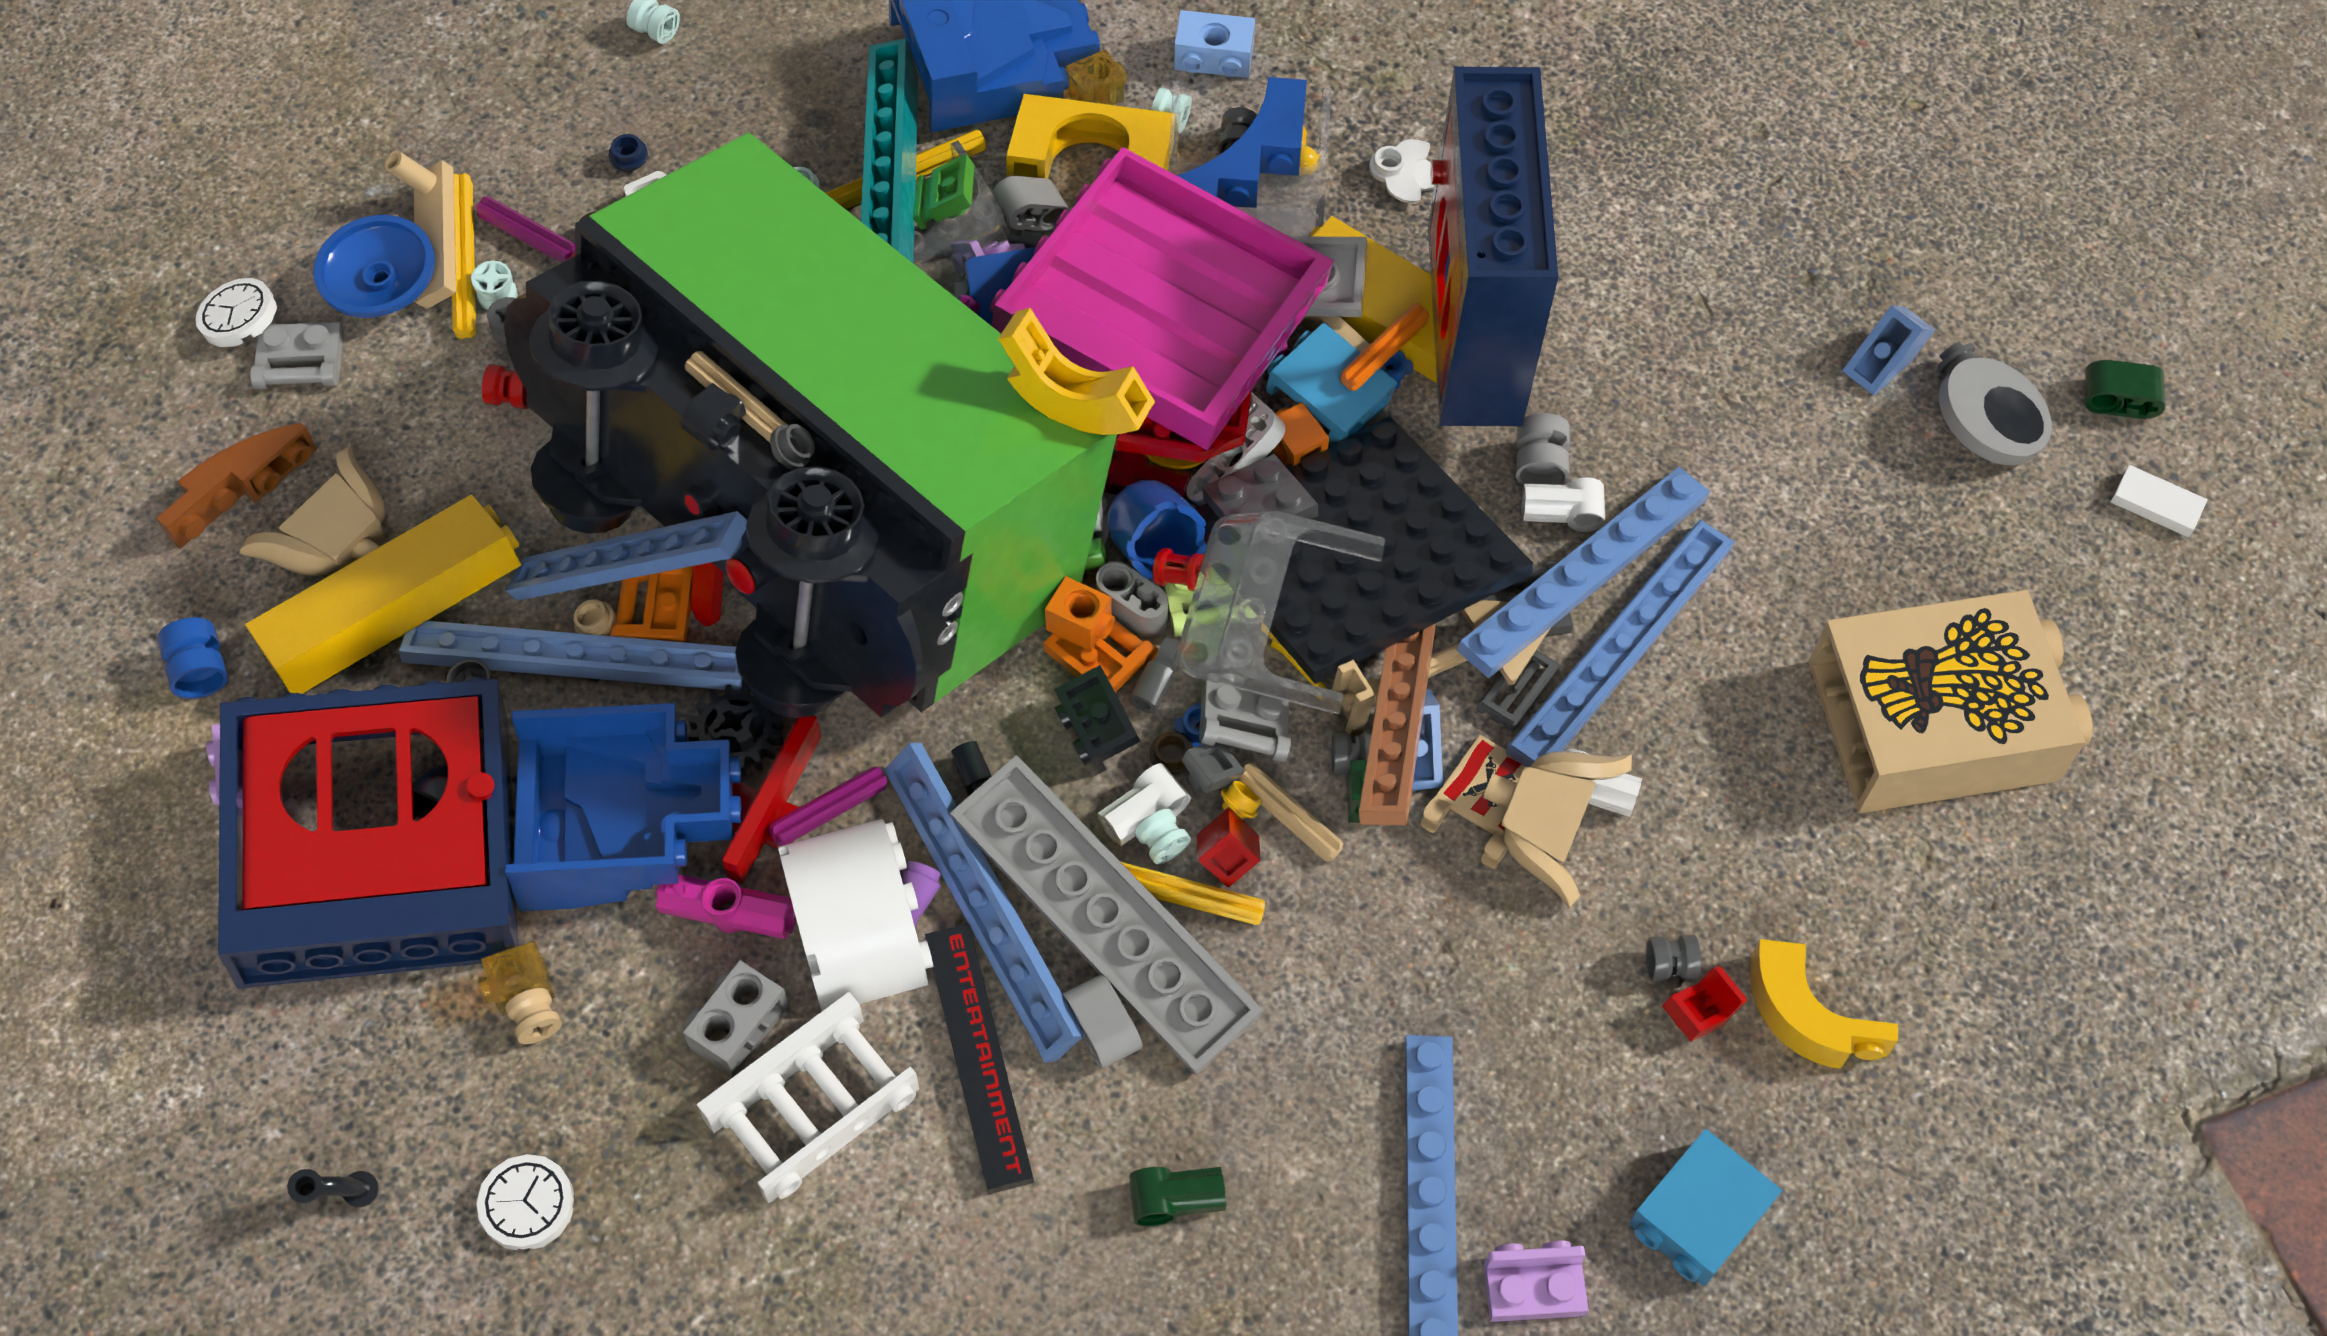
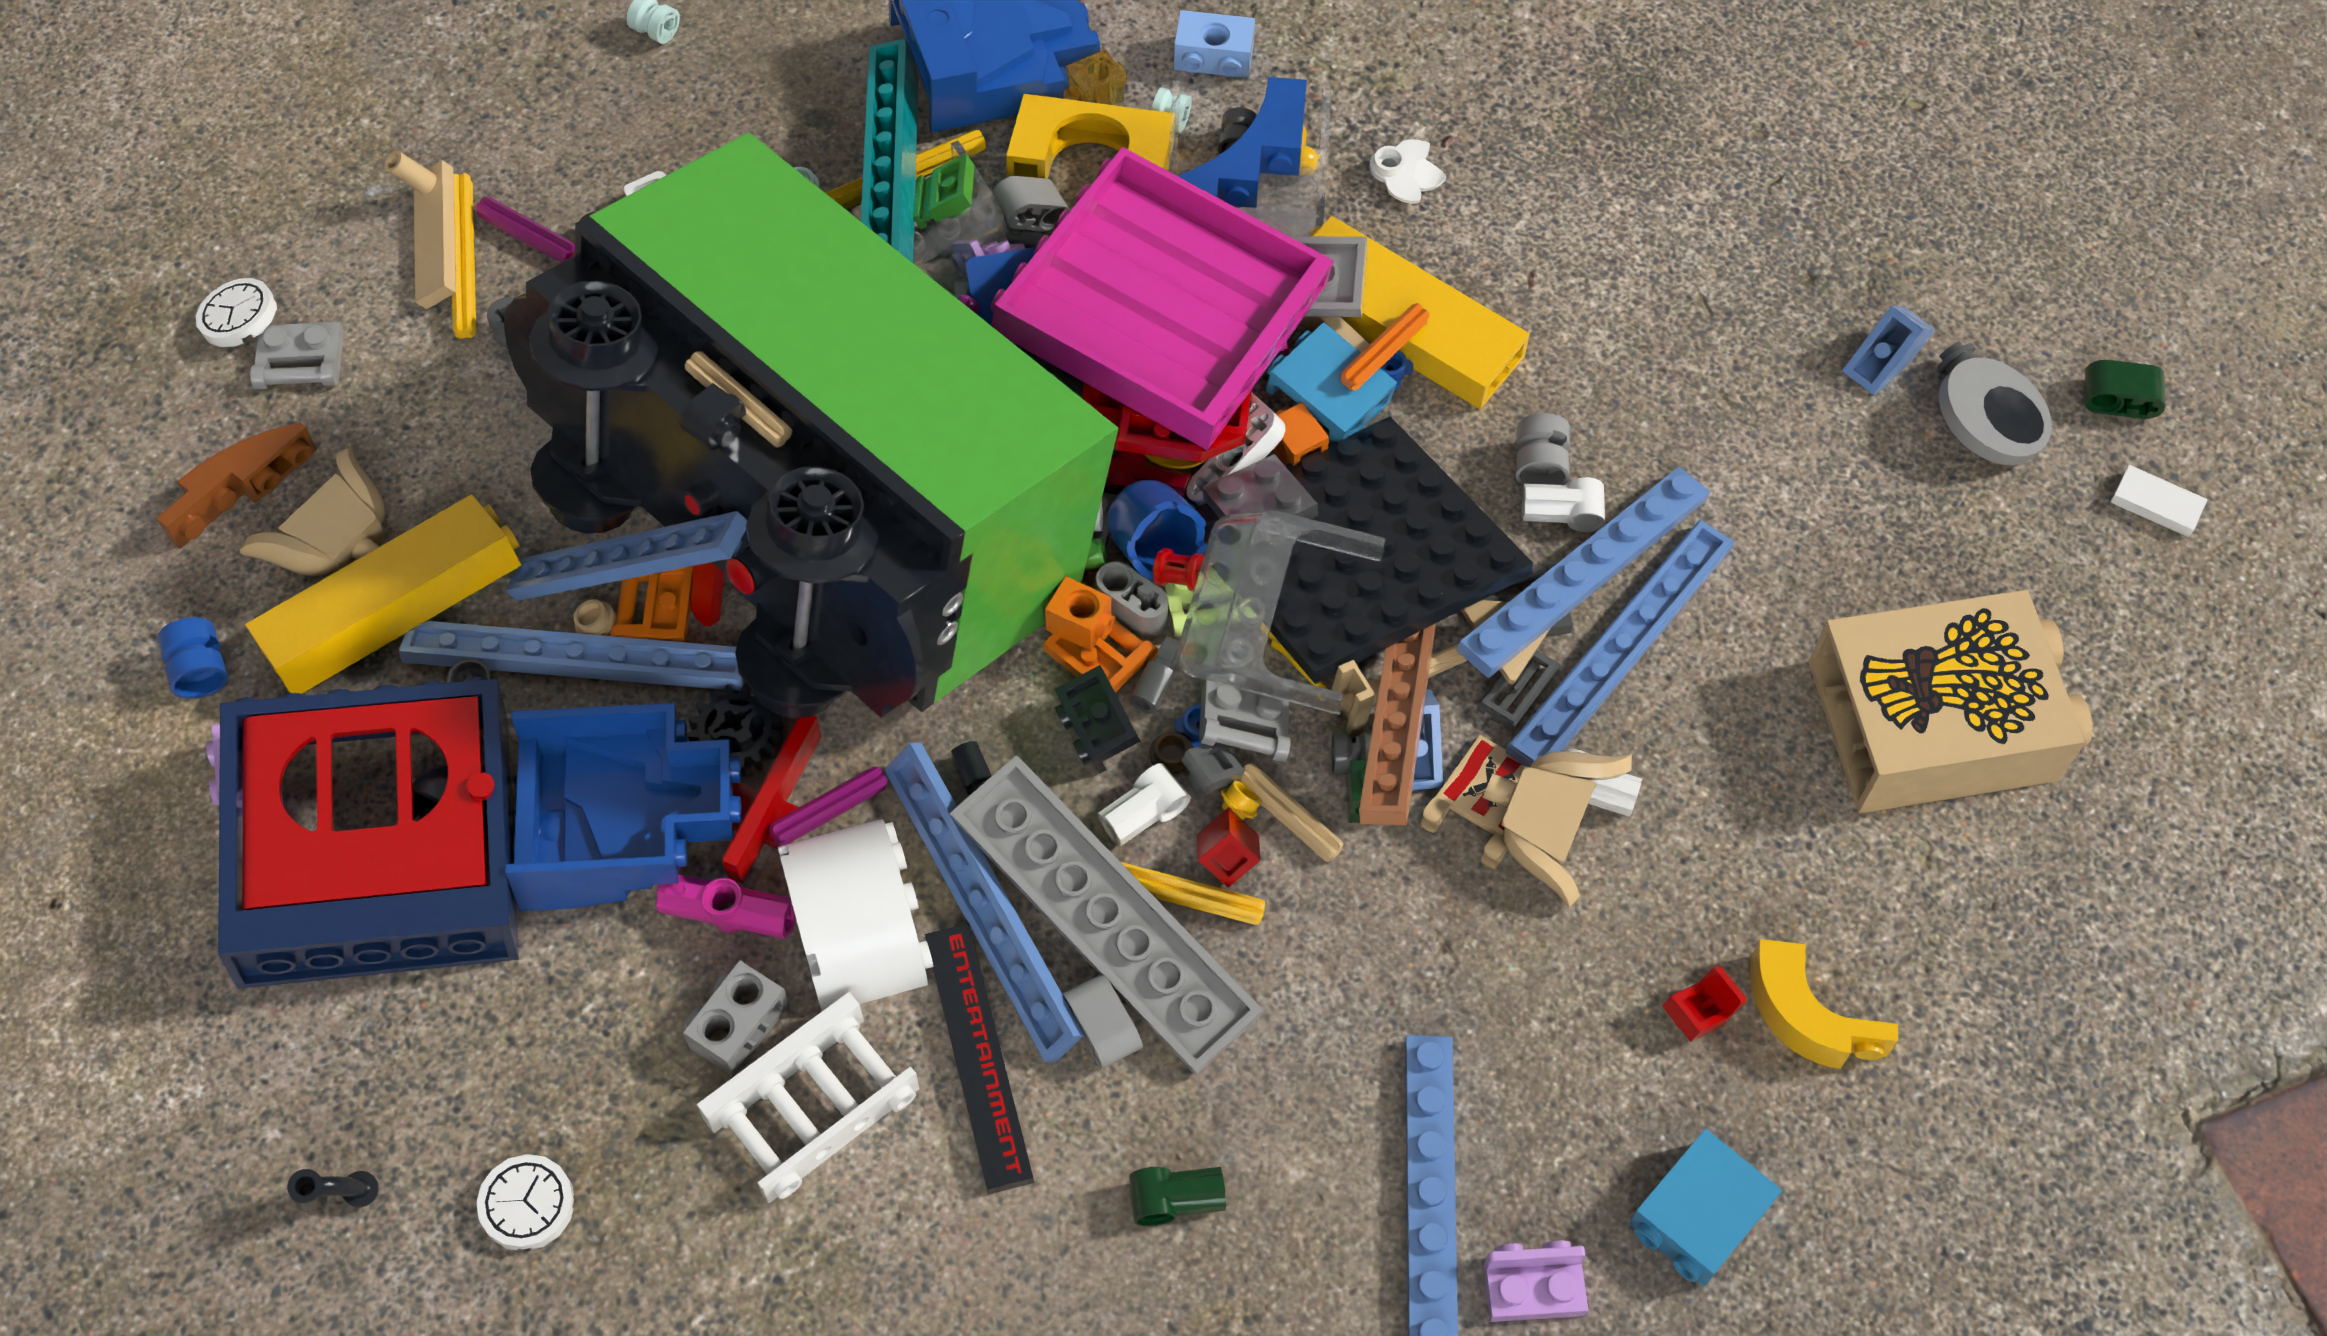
blue dish [313,215,435,318] -> none
light aqua wheel [471,261,518,310] -> none
clear yellow brick [478,941,556,1016] -> none
red wheel [482,364,529,409] -> none
tan wheel [505,988,562,1044] -> none
dark blue plate [608,134,648,171] -> none
dark grey plate [770,424,815,470] -> none
medium lavender cone [900,861,941,927] -> none
yellow arch [998,308,1155,435] -> none
light aqua wheel [1135,809,1191,864] -> none
dark blue door [1428,66,1559,427] -> none
dark grey wheel [1646,935,1701,982] -> none

